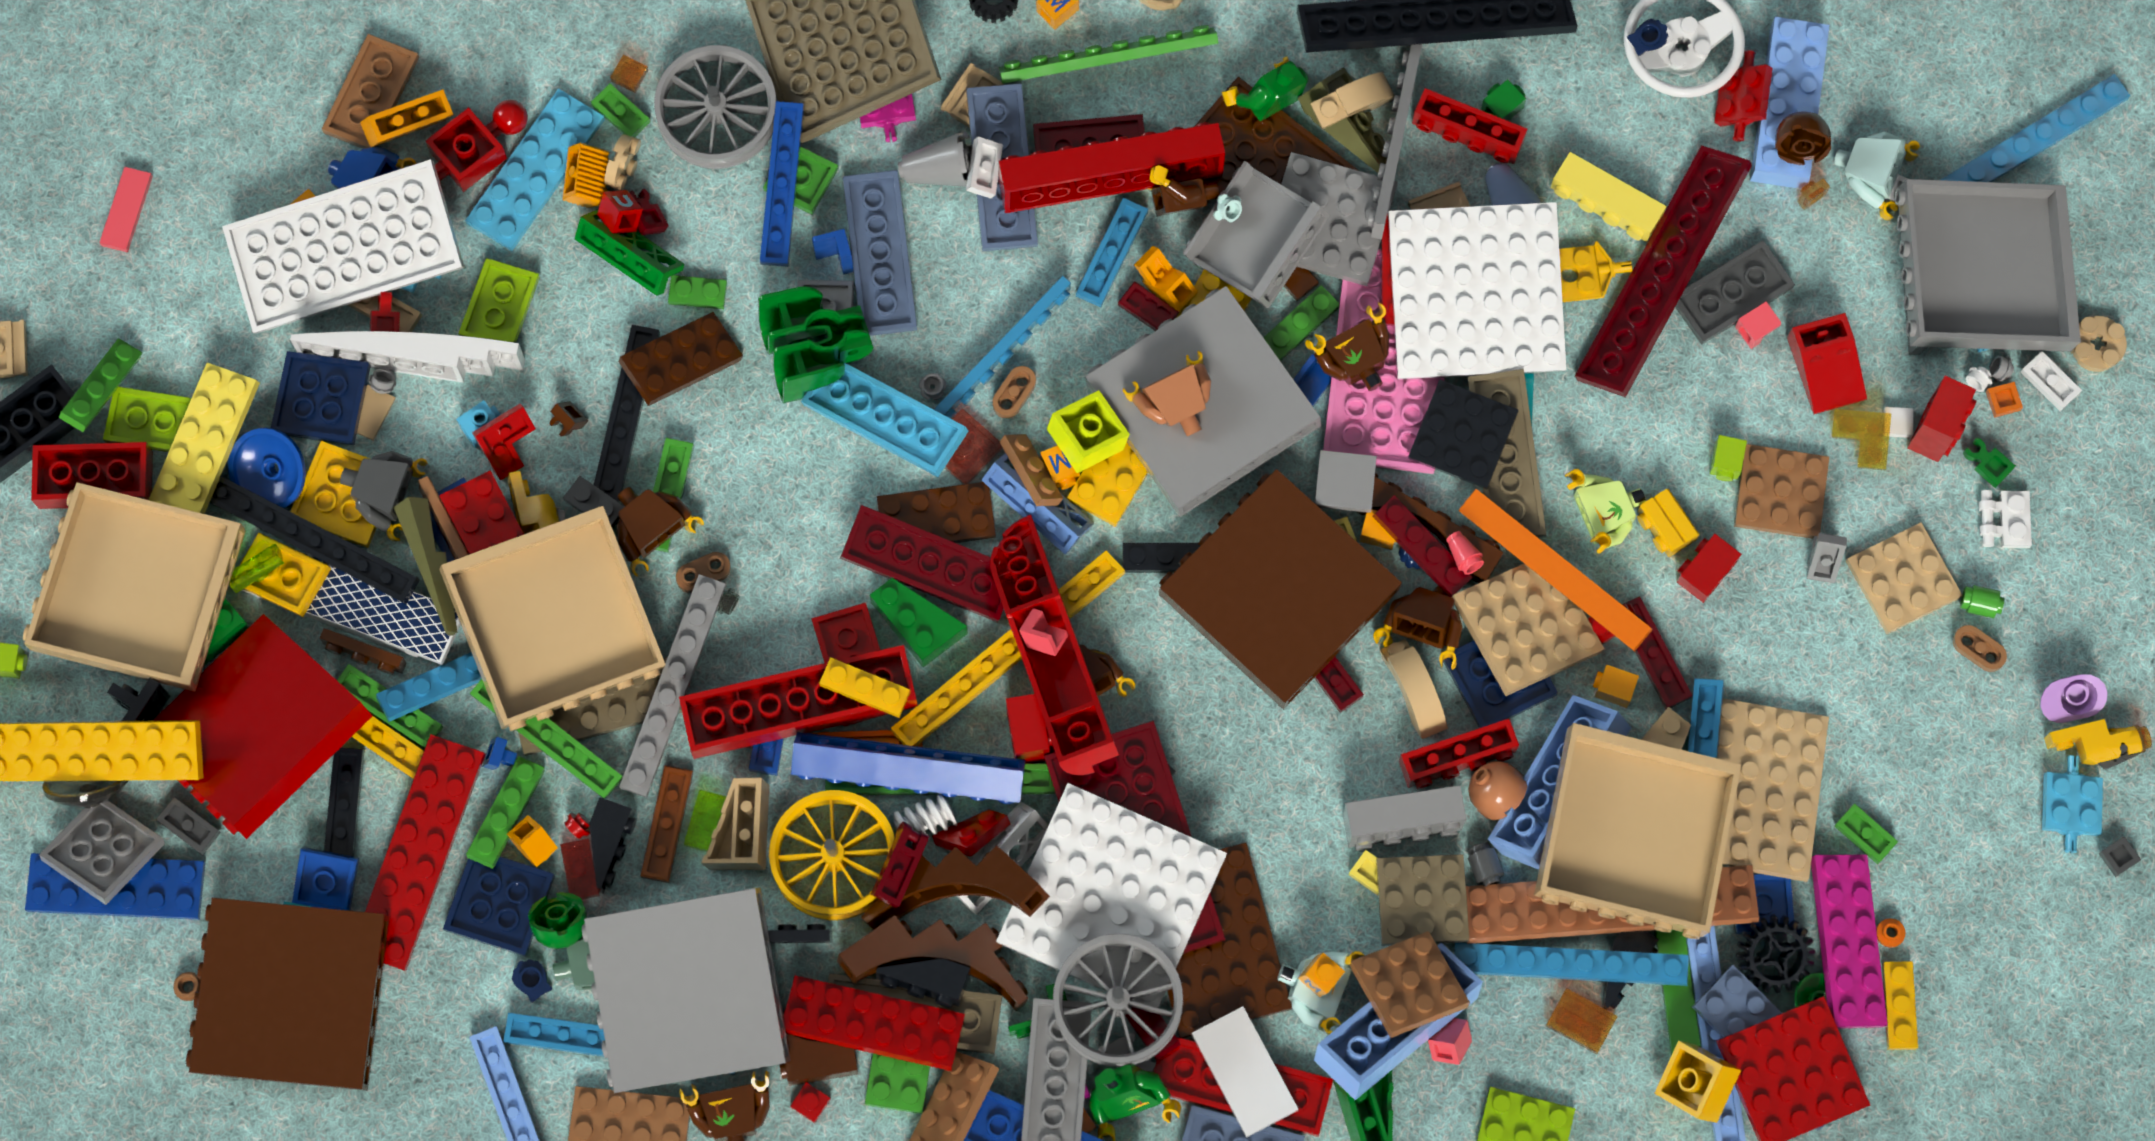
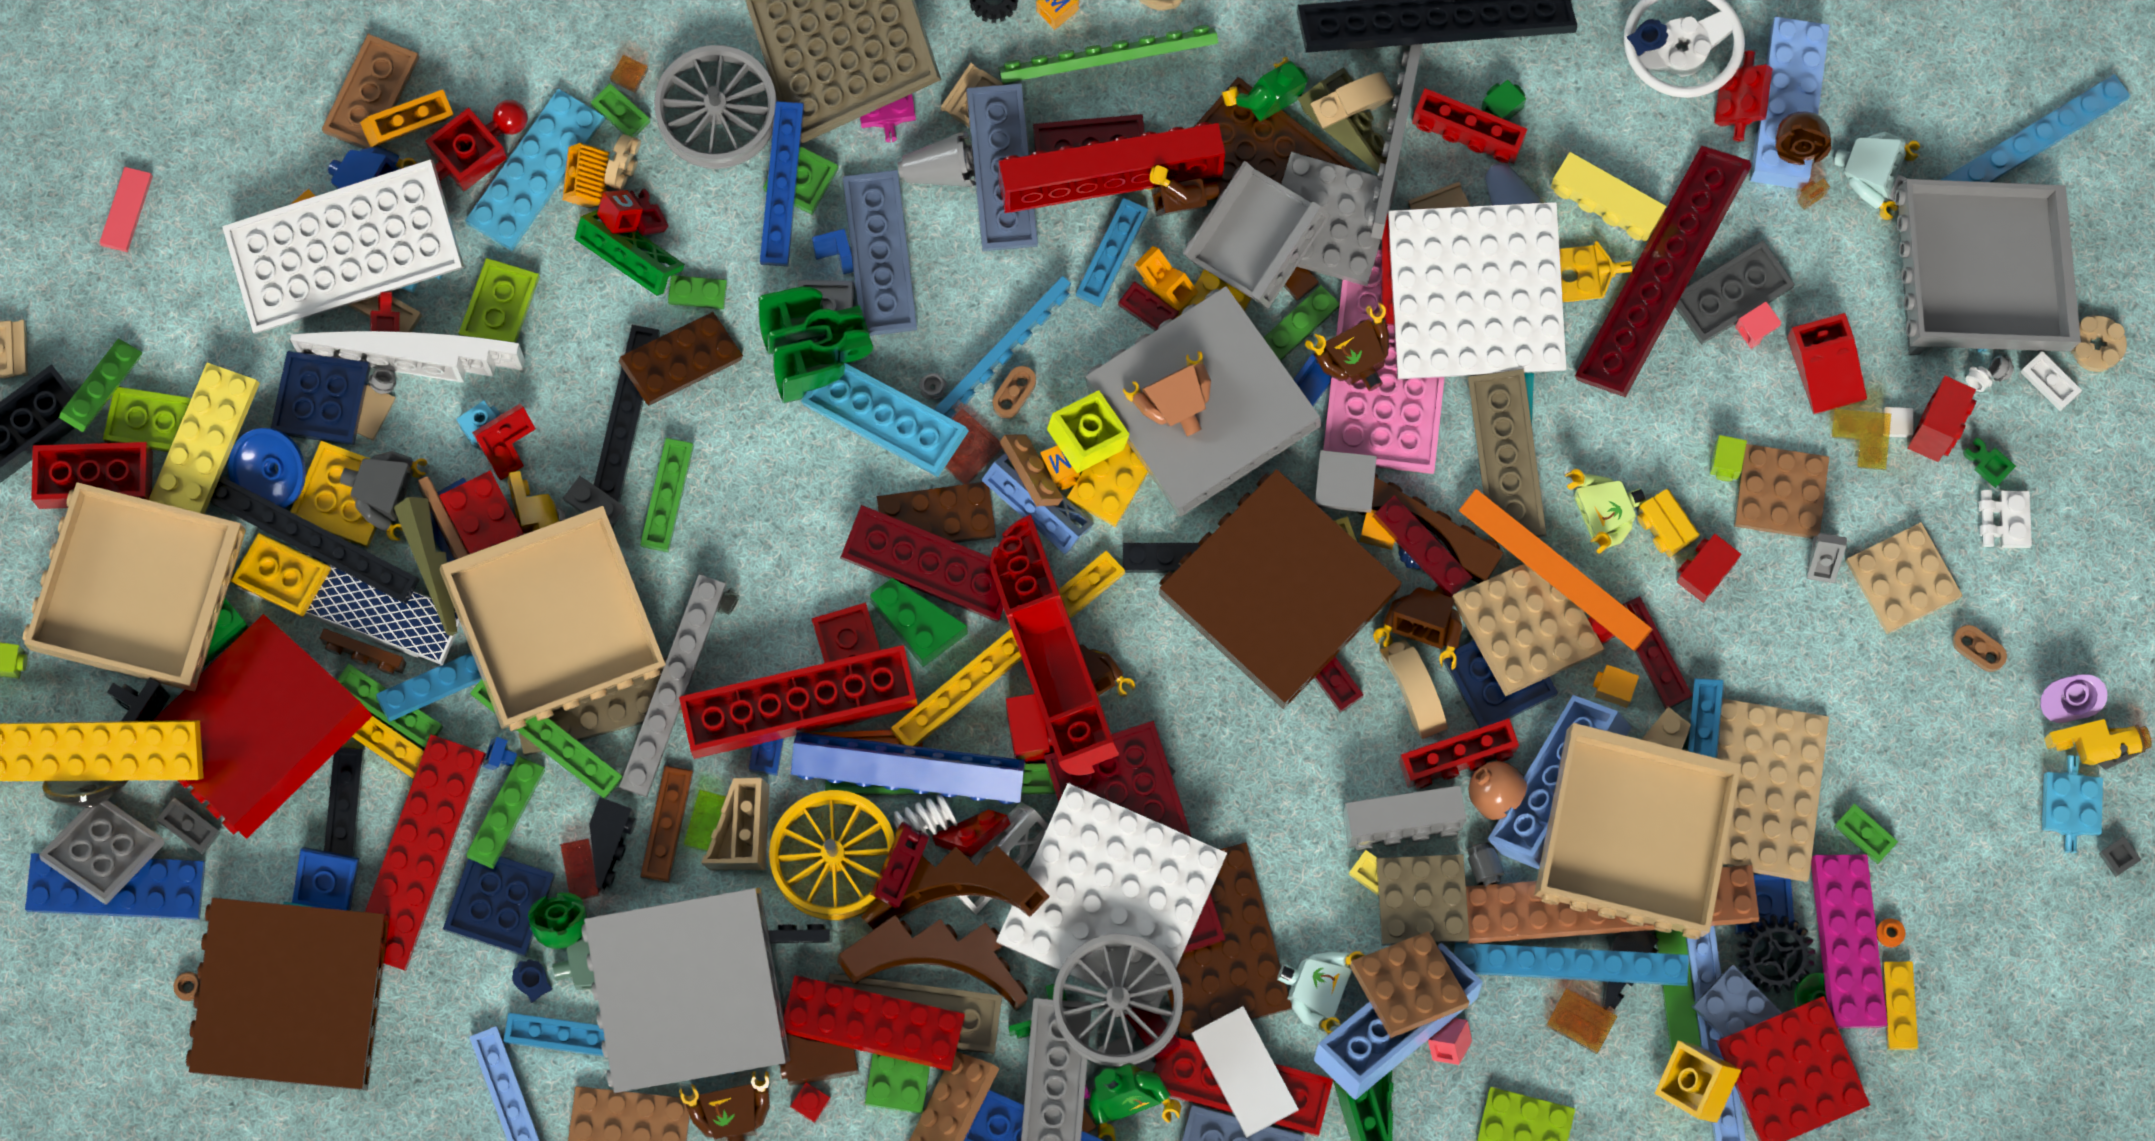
clear neon green plate [230,544,284,593] -> none
light orange brick [507,815,558,867] -> none
reddish brown tile [549,401,589,437] -> none
red plate [564,812,590,839] -> none
reddish brown torso [616,487,704,577] -> none
medium nougat plate [676,552,731,593] -> none
yellow plate [819,657,911,718] -> none
black slope [876,958,971,1008] -> none
white plate [966,136,1003,199] -> none
coral panel [1019,608,1068,656] -> none
light aqua plate [1213,193,1242,223] -> none
light orange brick [1298,953,1345,997] -> none
black plate [1408,380,1519,489] -> none
coral cone [1446,531,1484,575] -> none
bright green brick [1960,585,2005,618] -> none
orange plate [1986,382,2023,418] -> none

